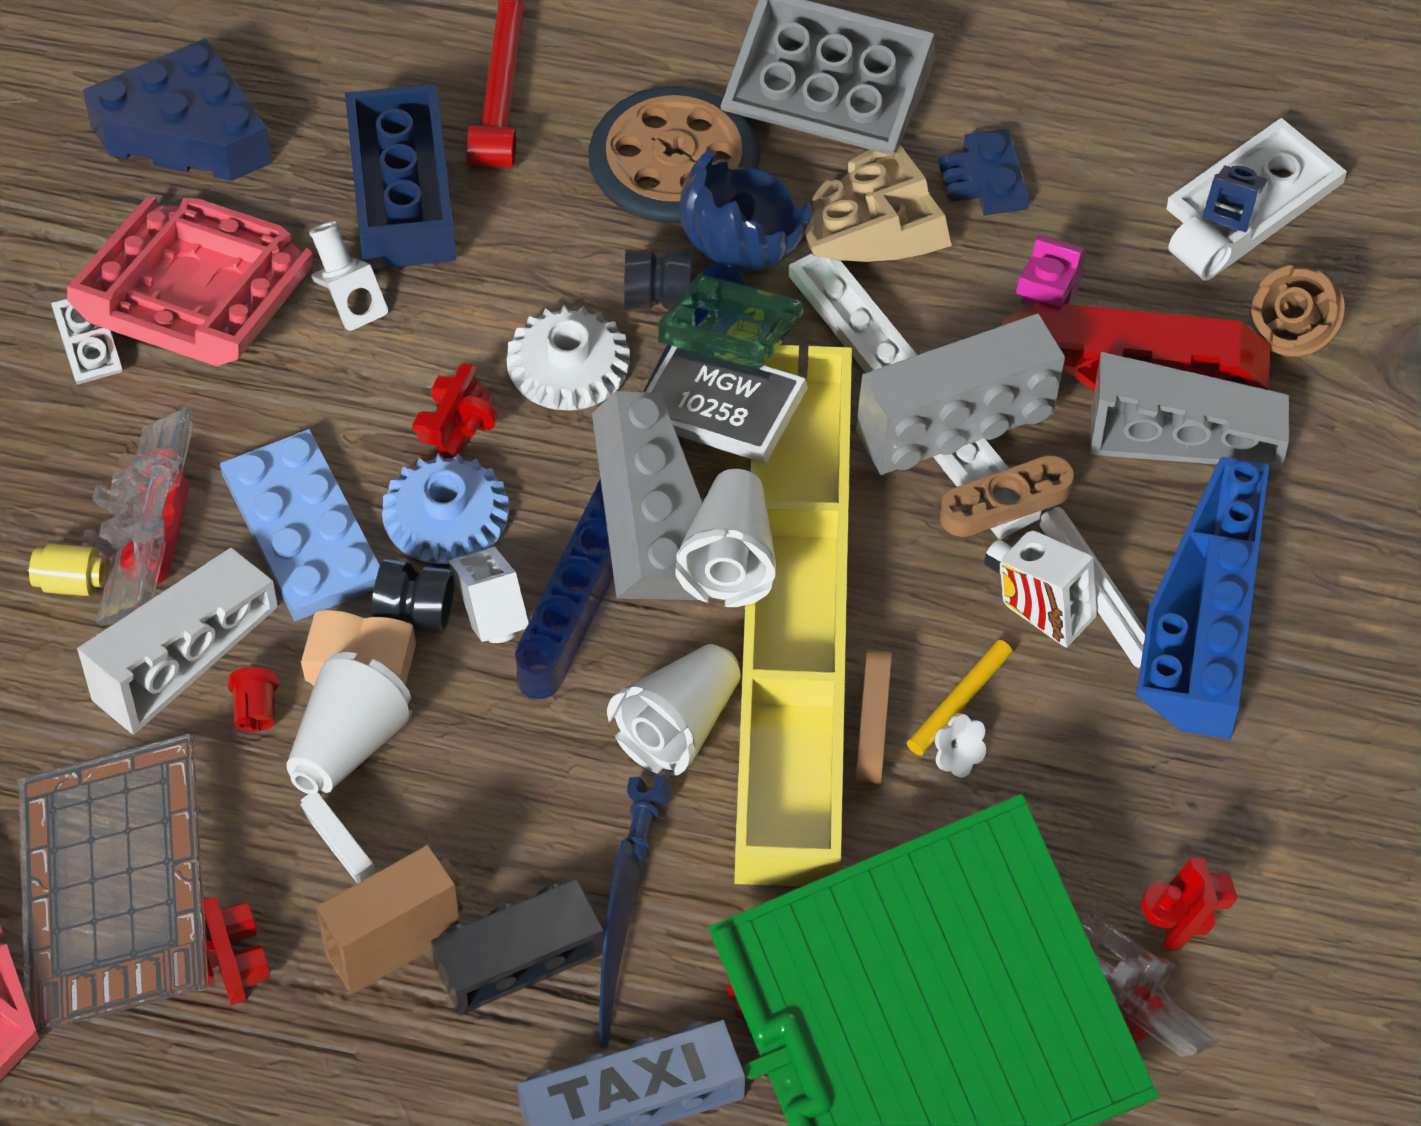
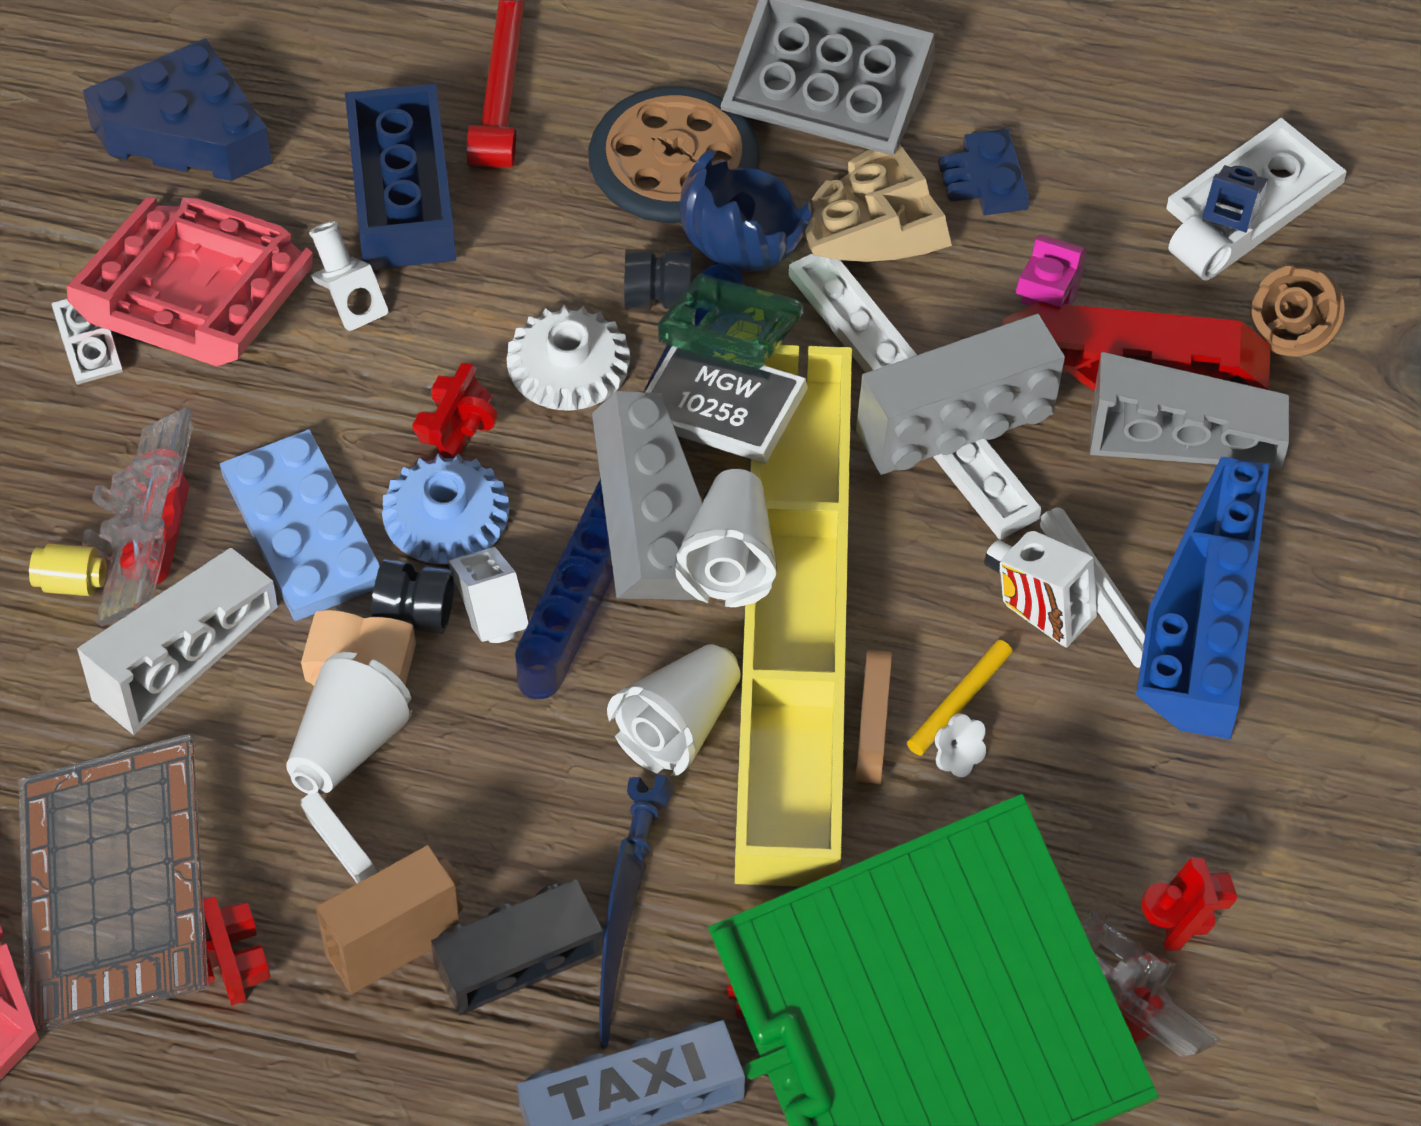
red bush [228,667,279,732] -> none
medium nougat beam [940,456,1074,537] -> none

